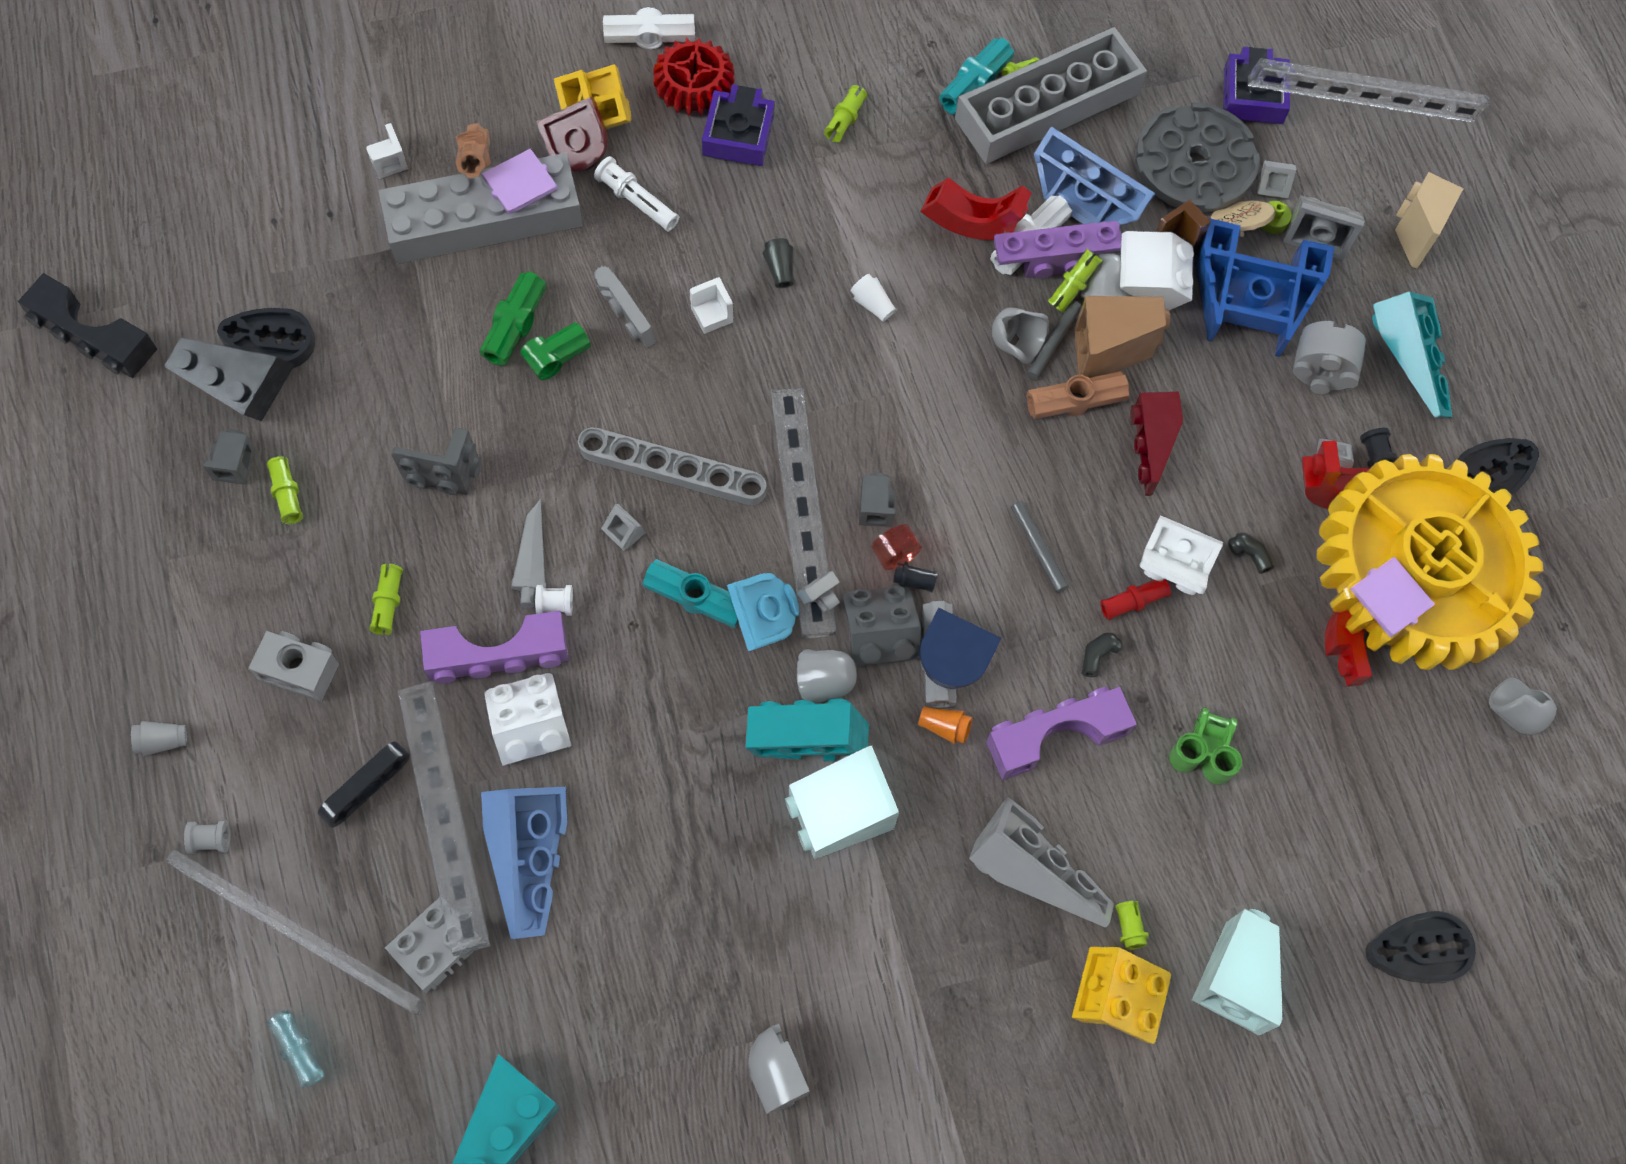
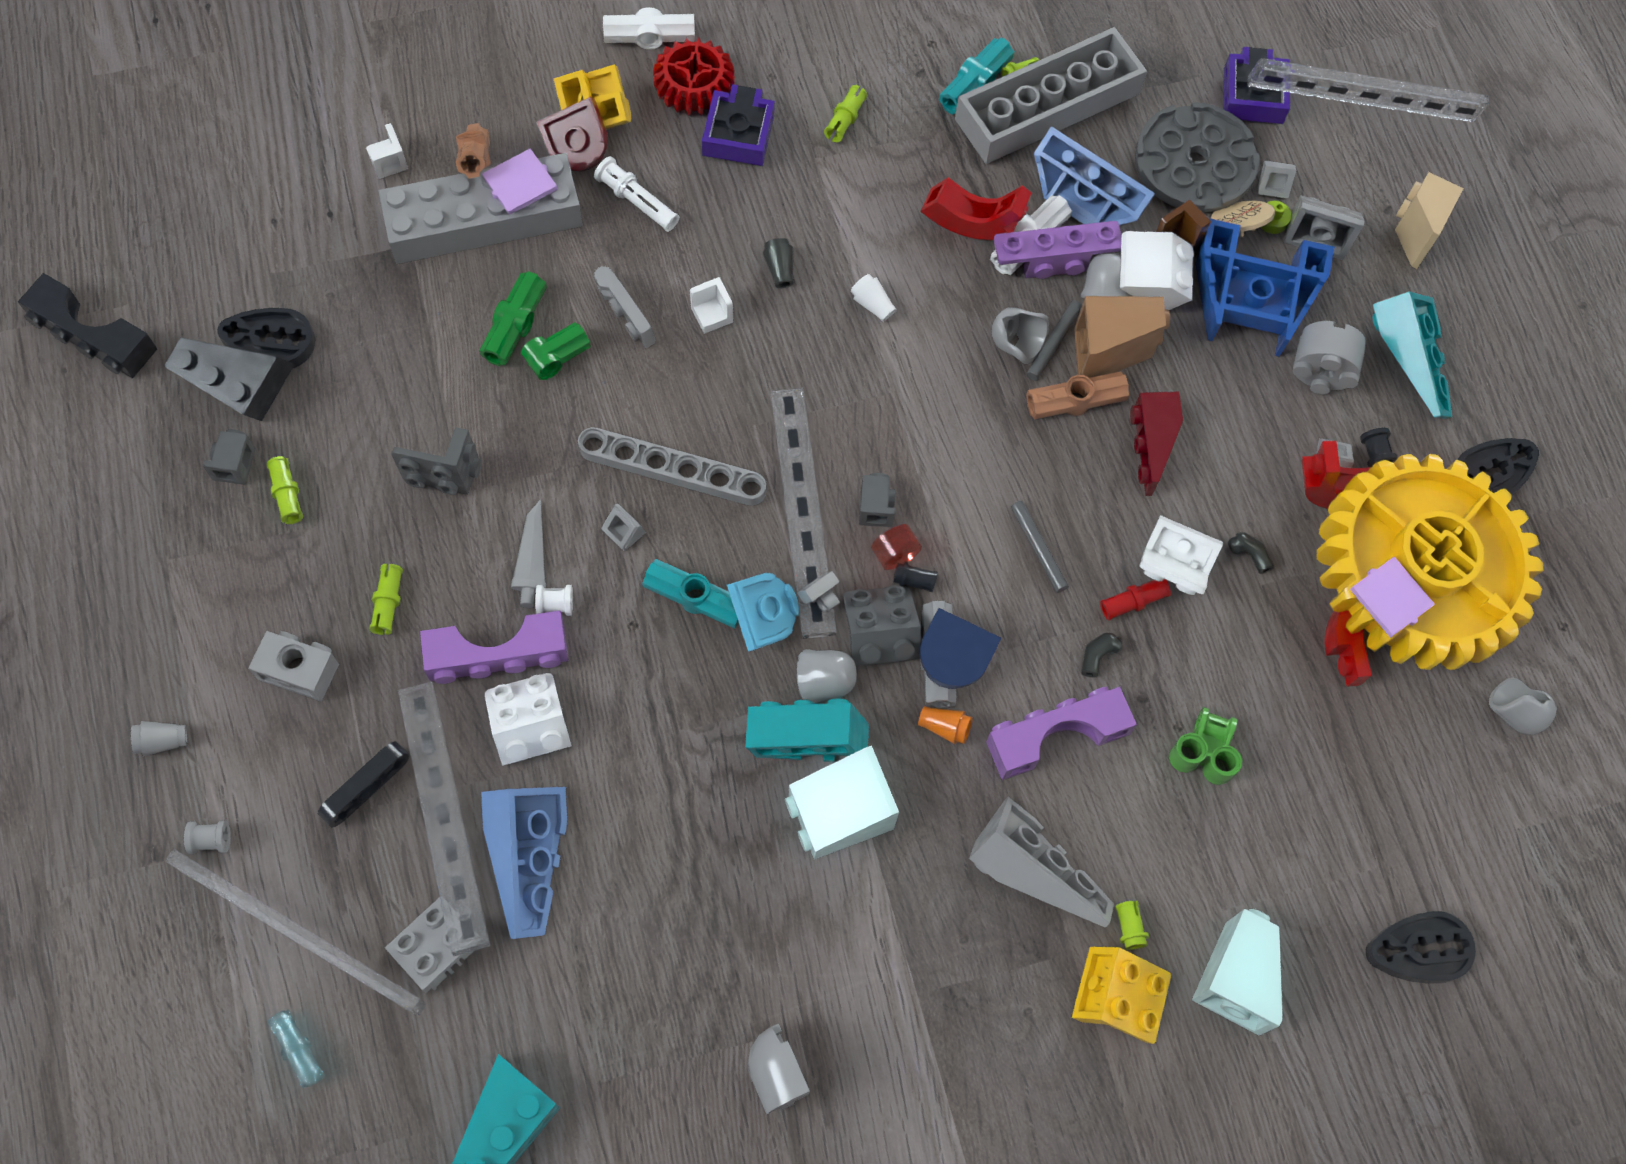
lime pin [1048,248,1103,313] -> none

